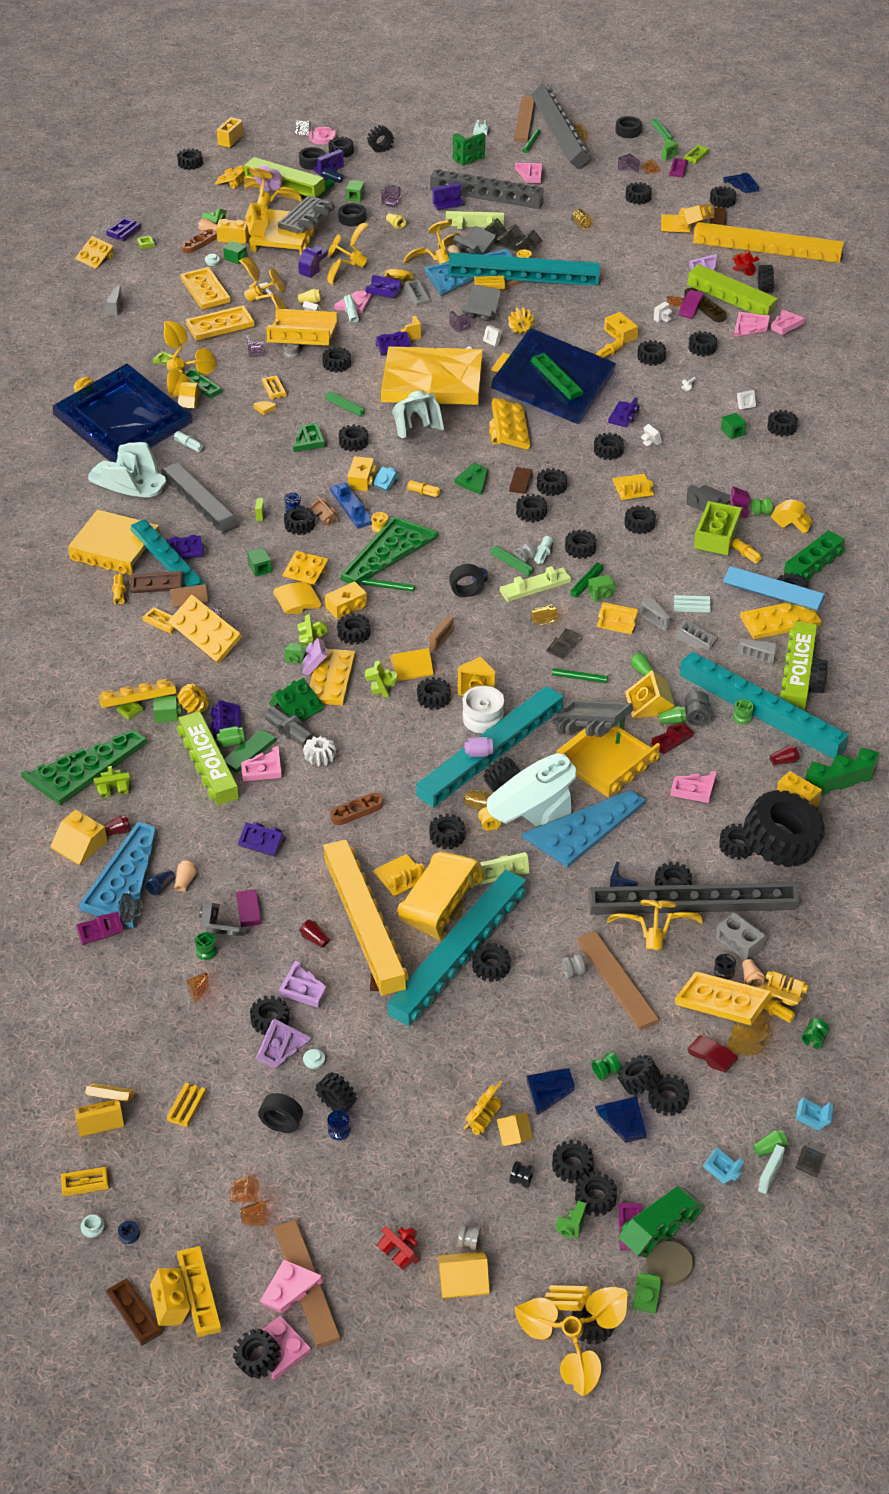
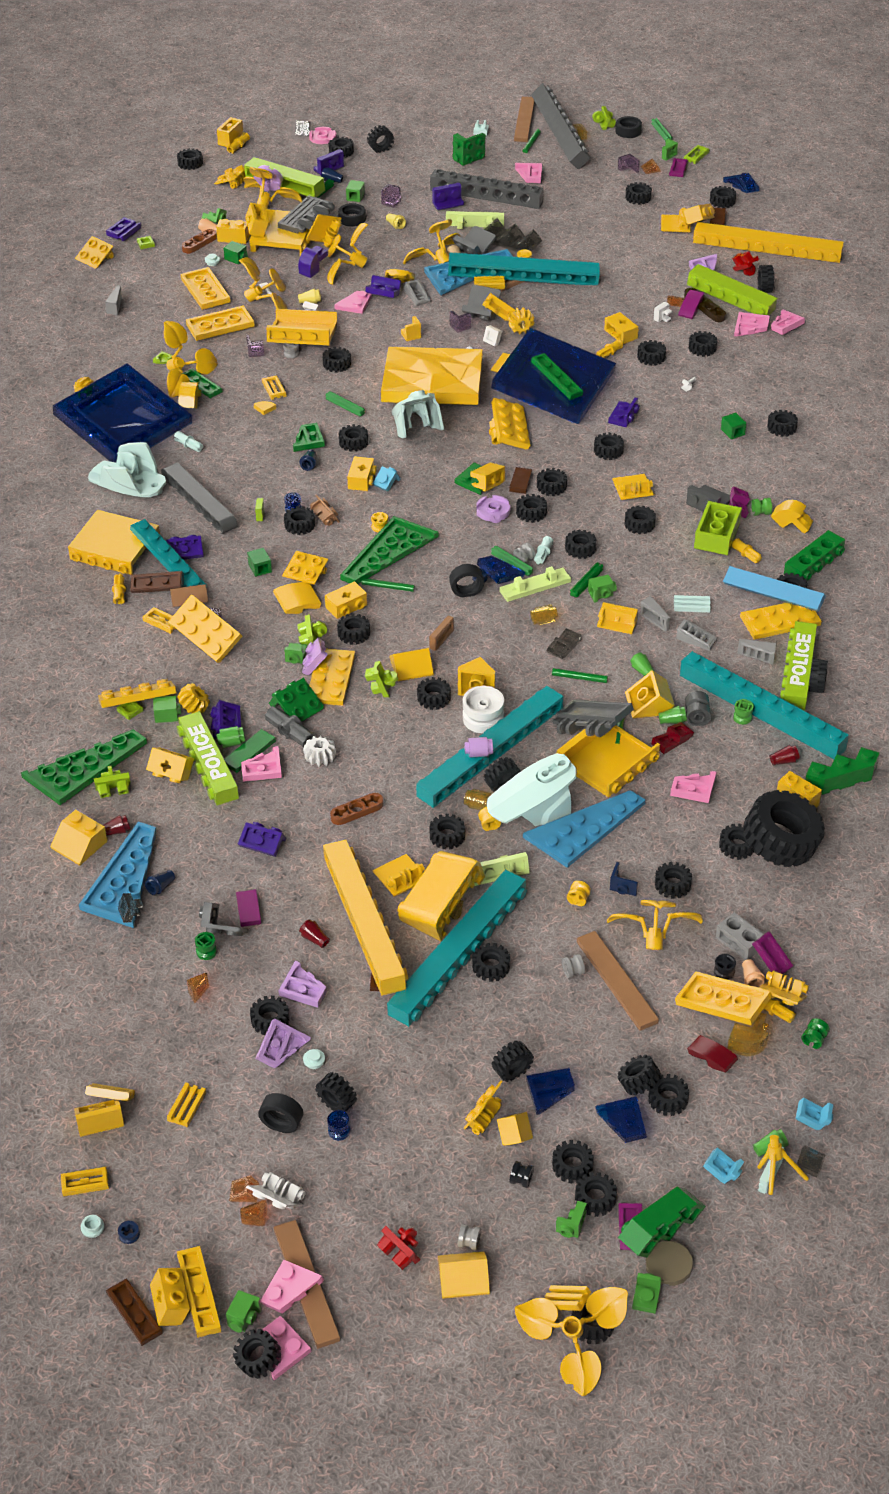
magenta slope [76,911,124,945] -> none
light nougat cone [174,861,197,892] -> none
black tyre [299,147,325,170] -> none
blue hinge [330,482,372,529] -> none
light aqua axle [344,294,359,323] -> none
dark purple bracket [375,331,411,356] -> none
yellow axle [407,480,440,497] -> none
clear yellow brick [571,208,592,229] -> none
dark grey brick [589,882,799,915] -> none
green wheel [591,1052,621,1081] -> none
white tile [641,424,662,446] -> none
white tile [737,390,756,409] -> none
none -> yellow brick [146,747,194,783]
none -> bright green brick [226,1290,262,1333]
none -> yellow pin [227,132,250,154]
none -> white hinge [246,1172,306,1209]
none -> dark blue cone [299,450,316,471]
none -> yellow hinge [306,214,342,247]
none -> yellow hinge [471,462,505,492]
none -> lavender plate [477,495,510,523]
none -> clear blue wing [477,555,525,584]
none -> yellow hinge [482,293,516,321]
none -> black tyre [491,1040,534,1082]
none -> yellow wheel [567,881,591,907]
none -> lime hips [592,106,616,130]
none -> magenta tile [752,931,793,974]
none -> yellow plant [757,1135,809,1195]

